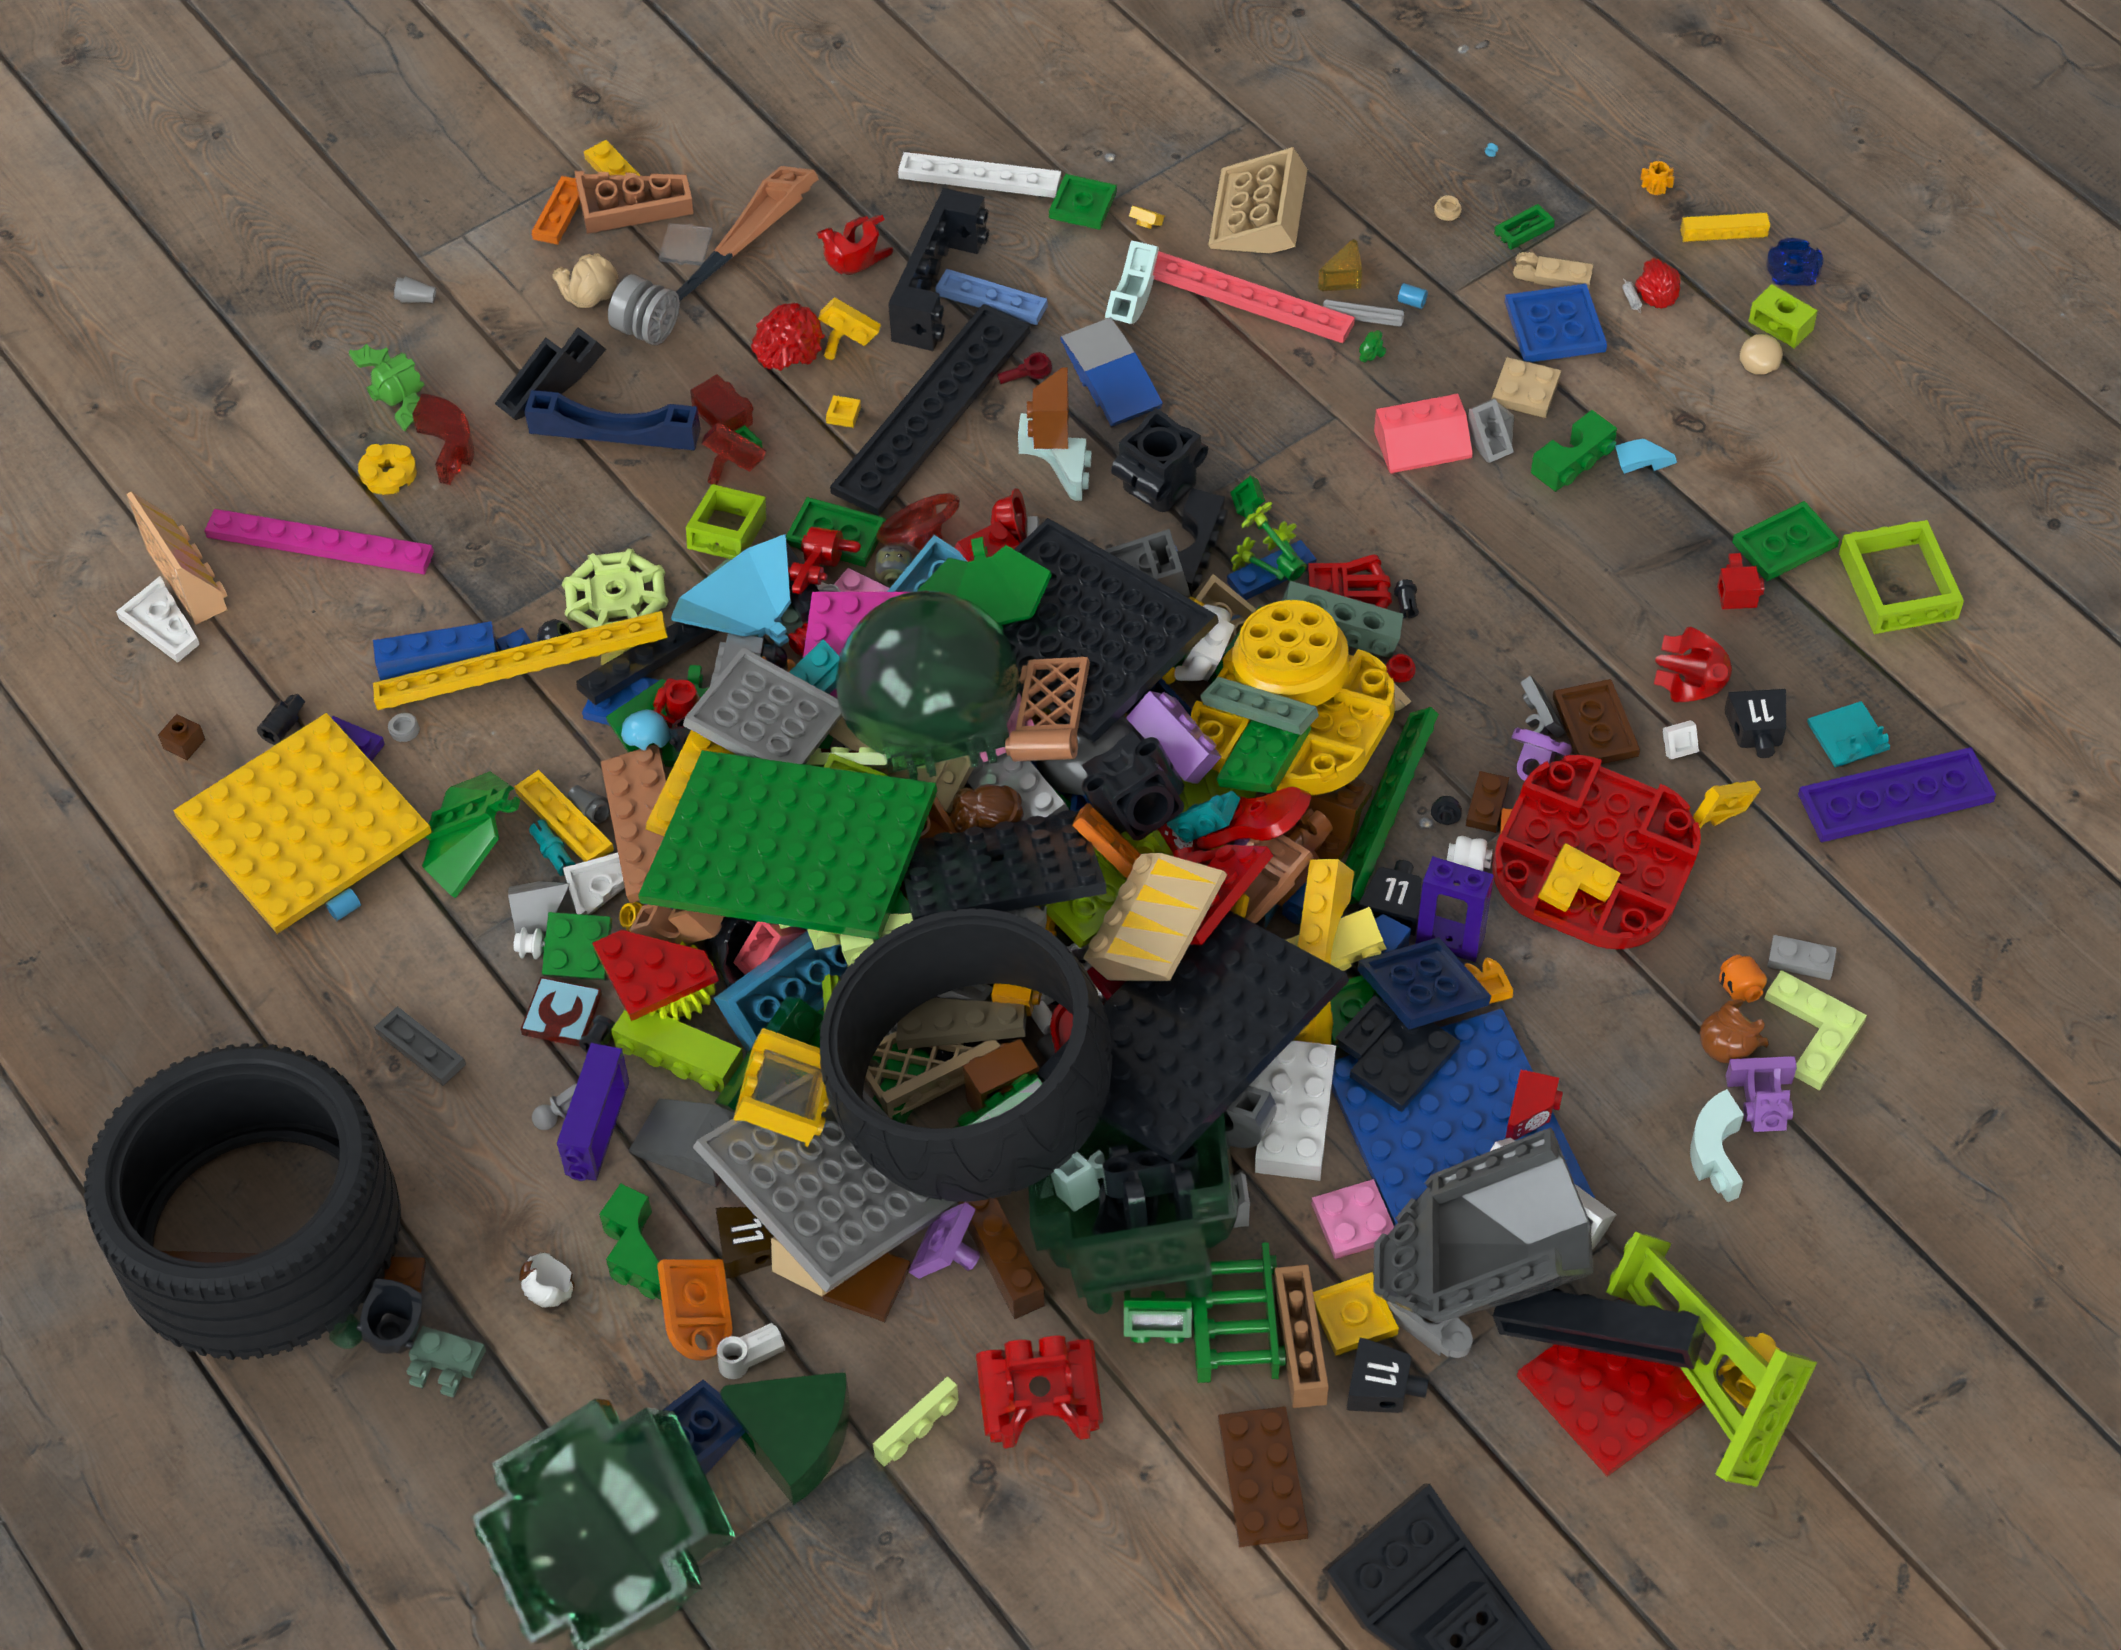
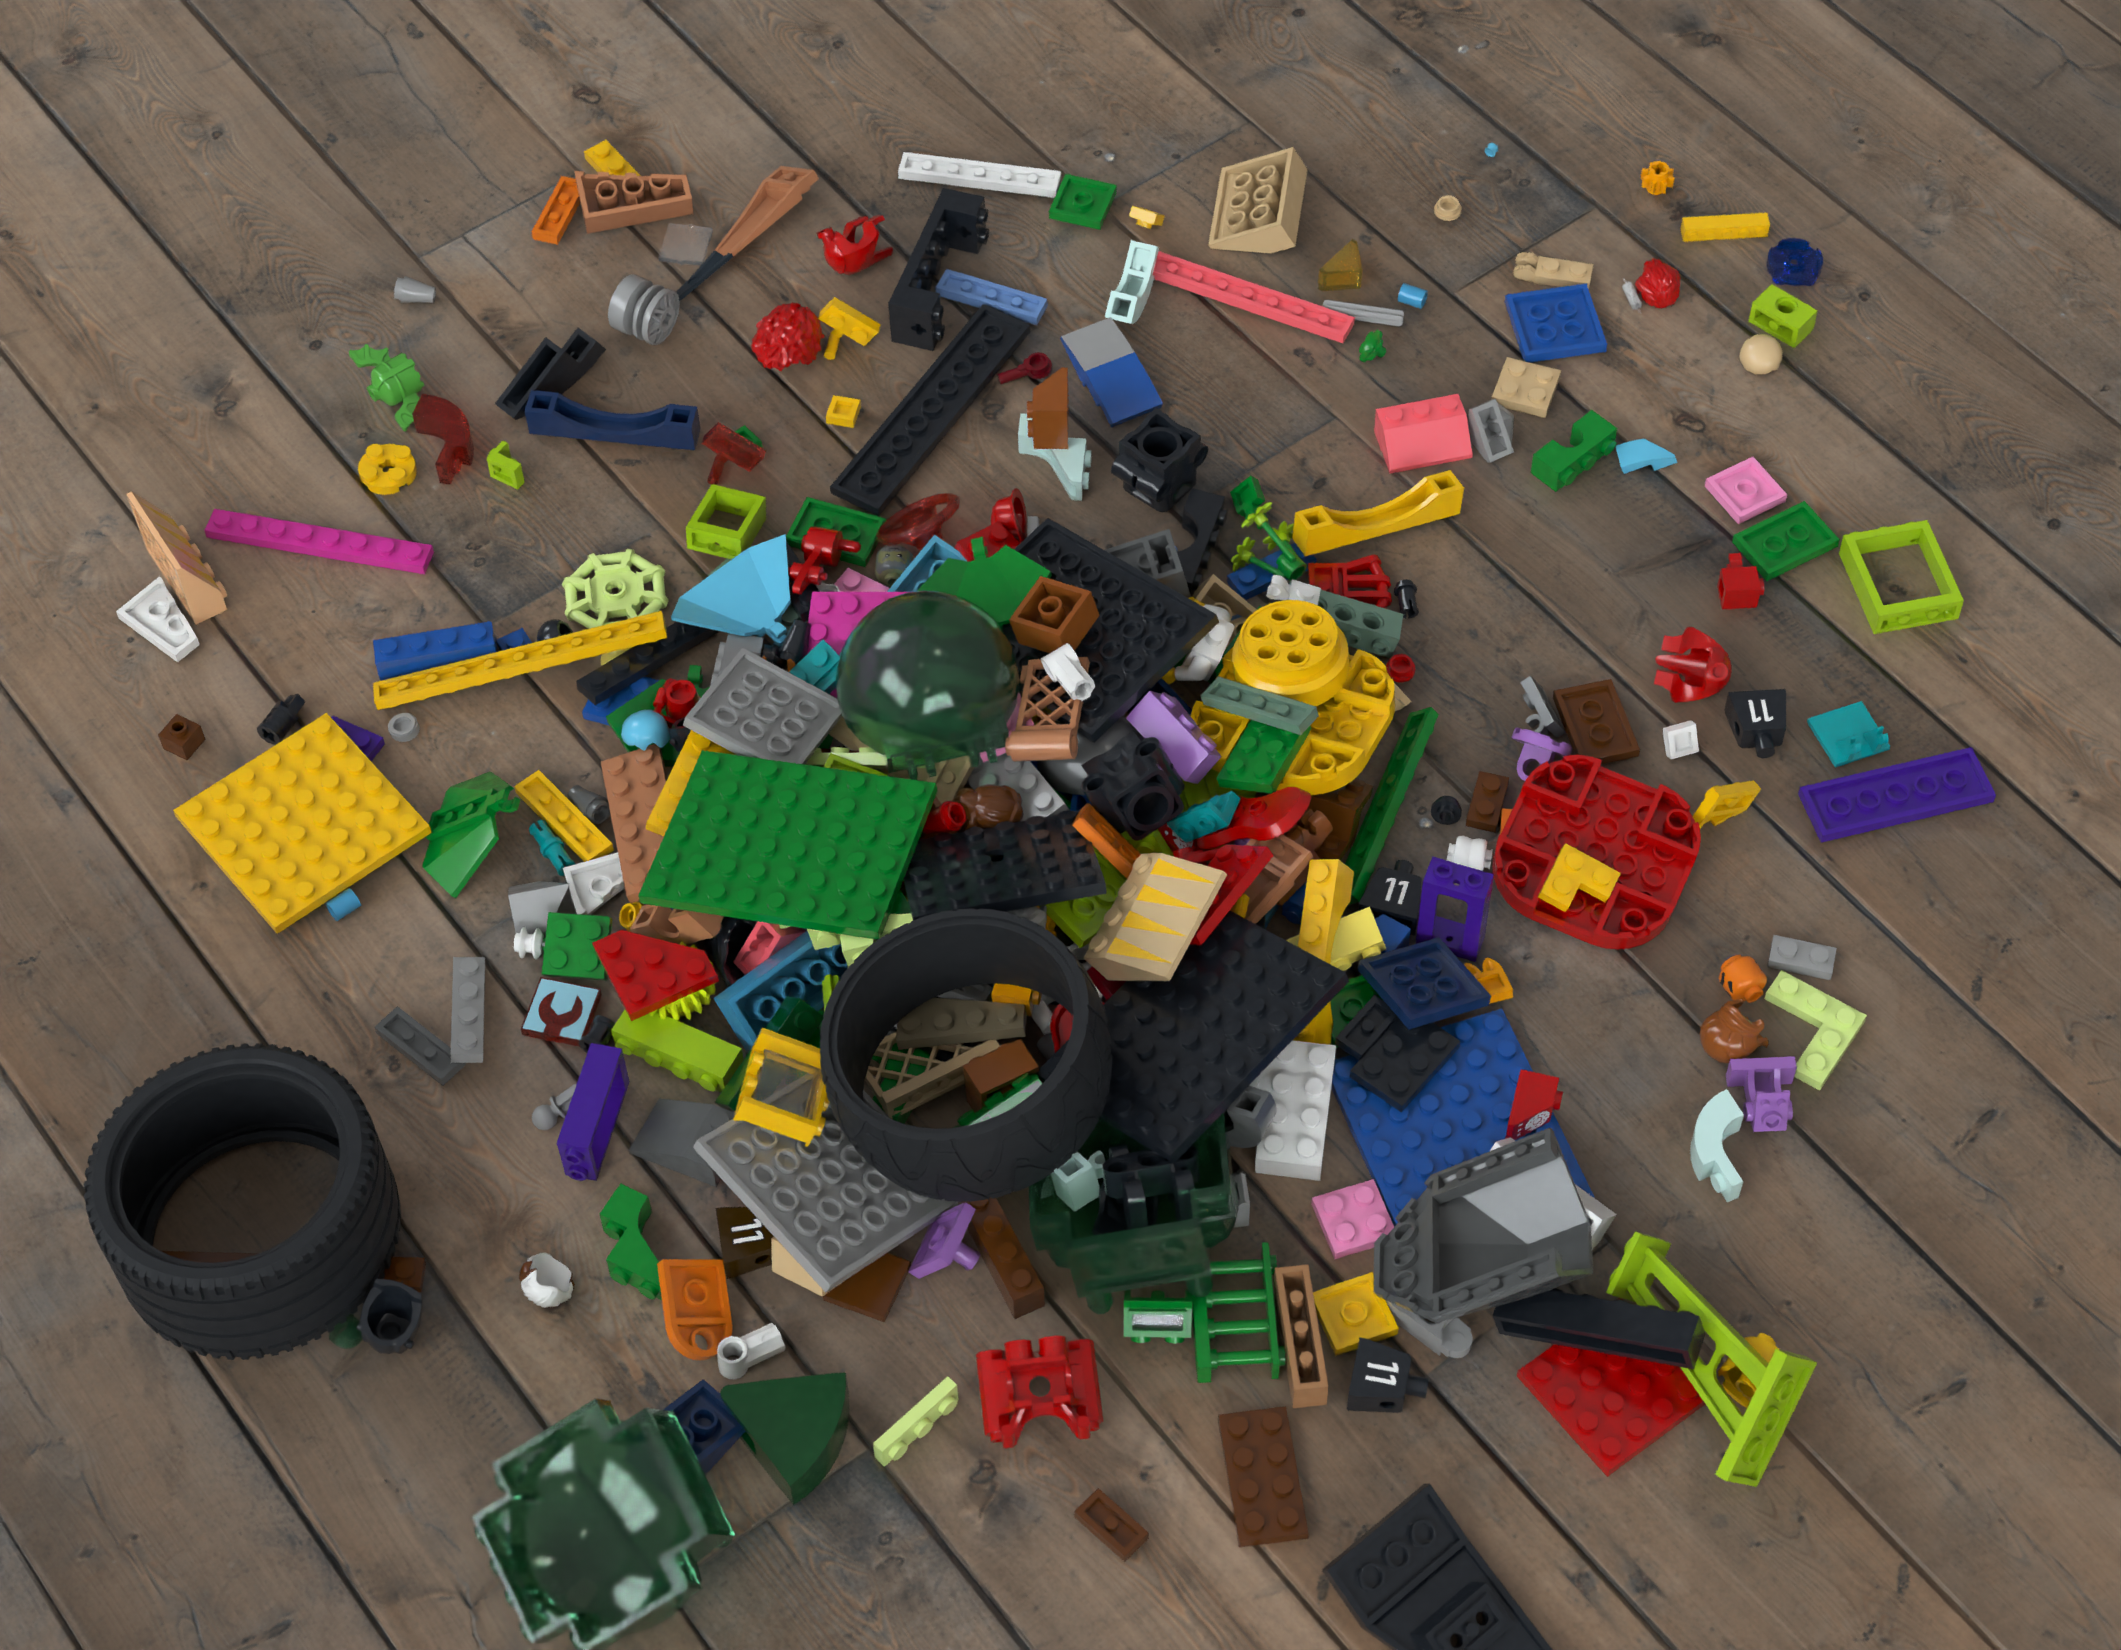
sand green plate [407,1326,486,1398] -> none
tan hair [552,253,618,308] -> none
clear red piece [690,374,753,438] -> none
green tile [1494,204,1555,250] -> none
none -> light grey plate [450,957,485,1063]
none -> lime bracket [487,441,525,490]
none -> black cone [779,619,811,664]
none -> red cone [922,801,966,834]
none -> dark orange brick [1009,576,1099,653]
none -> white piece [1041,643,1095,701]
none -> reddish brown plate [1074,1488,1149,1562]
none -> white plate [1266,575,1321,605]
none -> yellow arch [1292,470,1464,557]
none -> bright pink plate [1705,457,1787,524]

